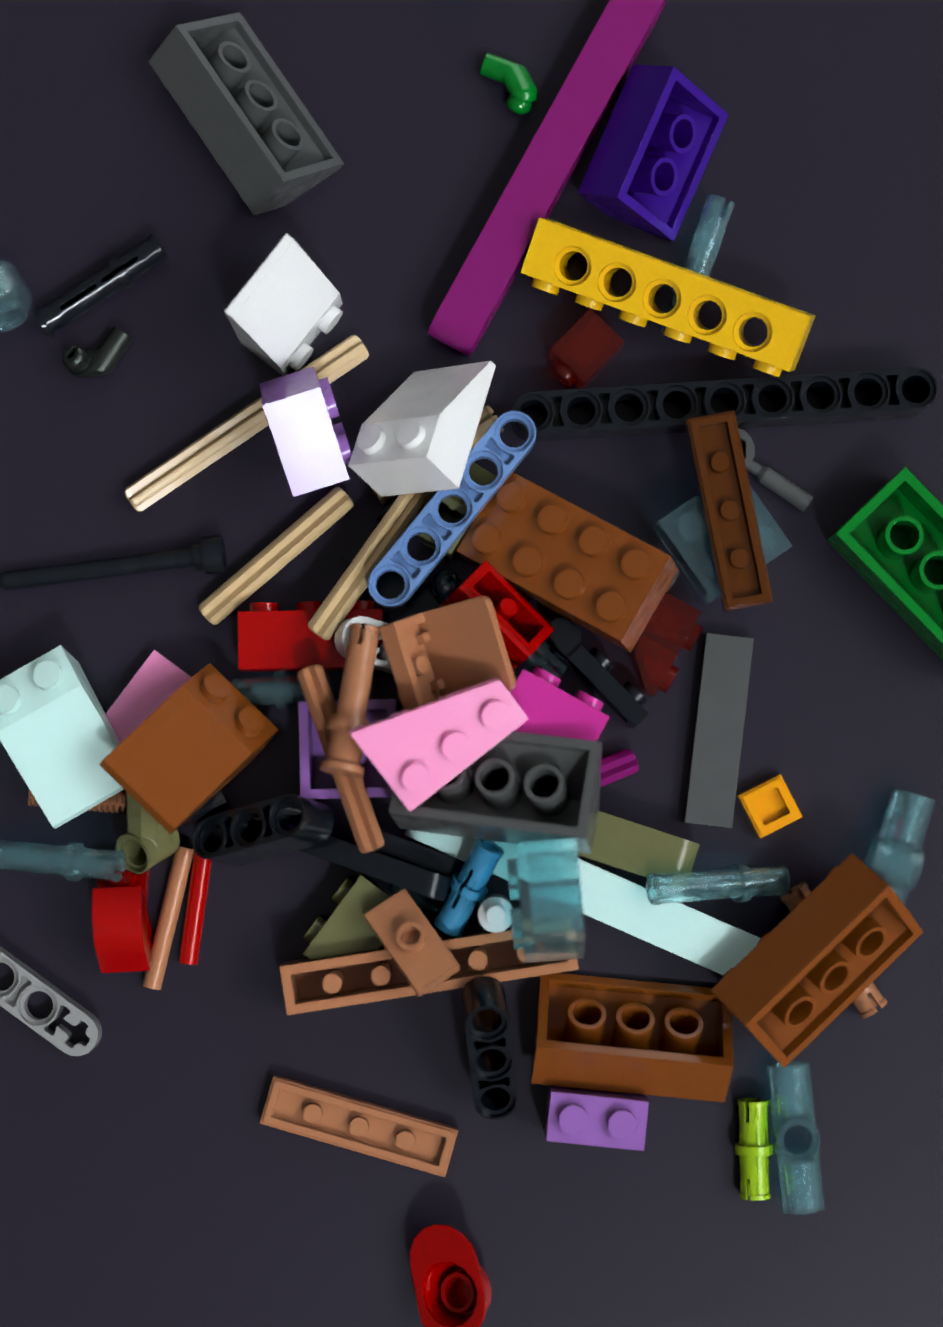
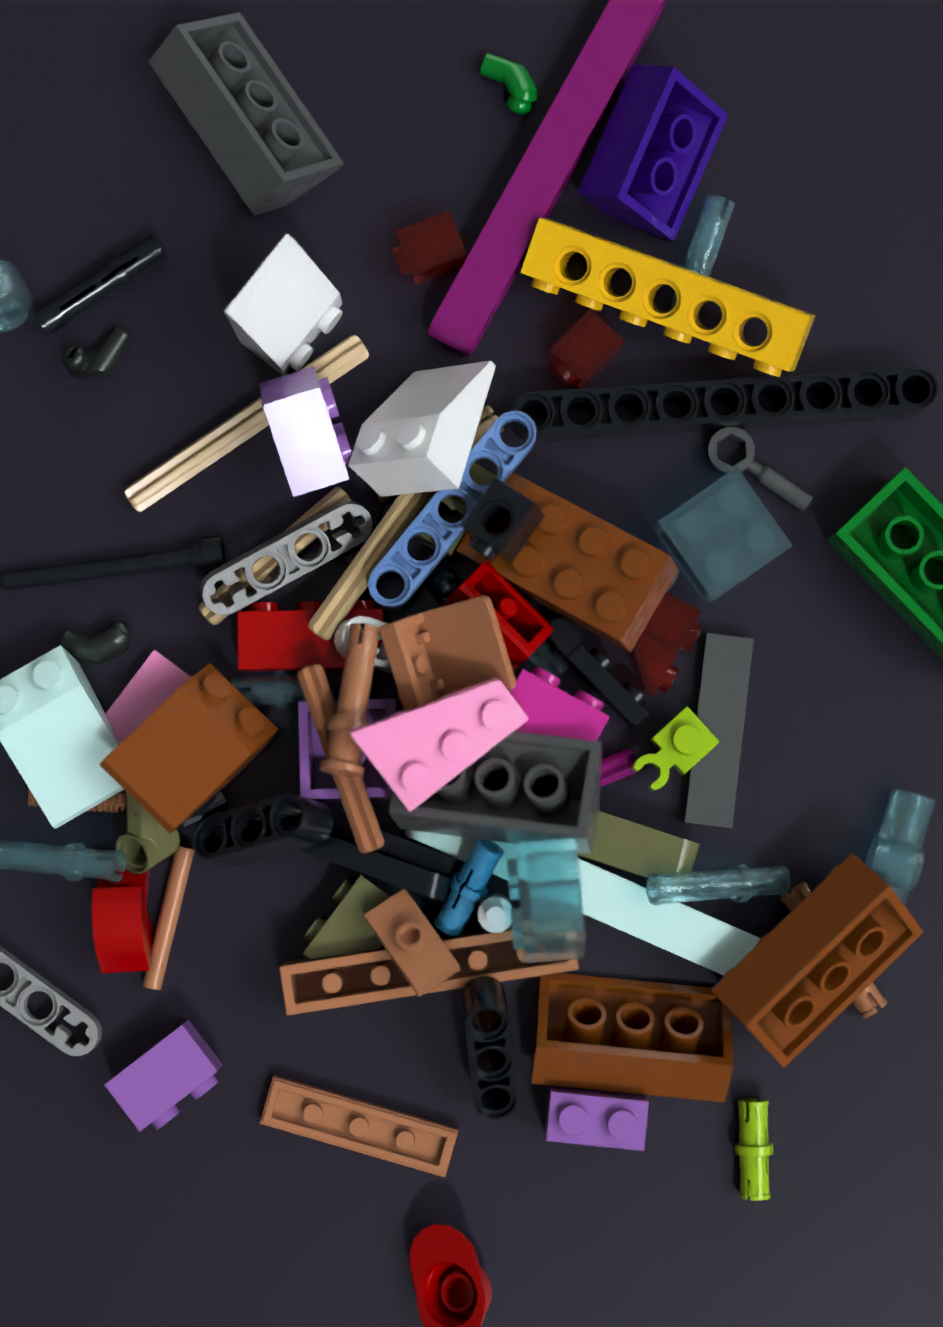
red bar [179,820,212,965] -> none
reddish brown tile [685,410,774,612] -> none
light orange tile [737,774,803,839] -> none
clear light blue piece [766,1060,825,1215] -> none
none -> pearl dark grey arm [61,621,133,665]
none -> medium lavender brick [105,1019,223,1132]
none -> light grey beam [200,500,373,615]
none -> clear red brick [391,210,467,286]
none -> black brick [462,477,545,564]
none -> lime plate [631,706,720,791]

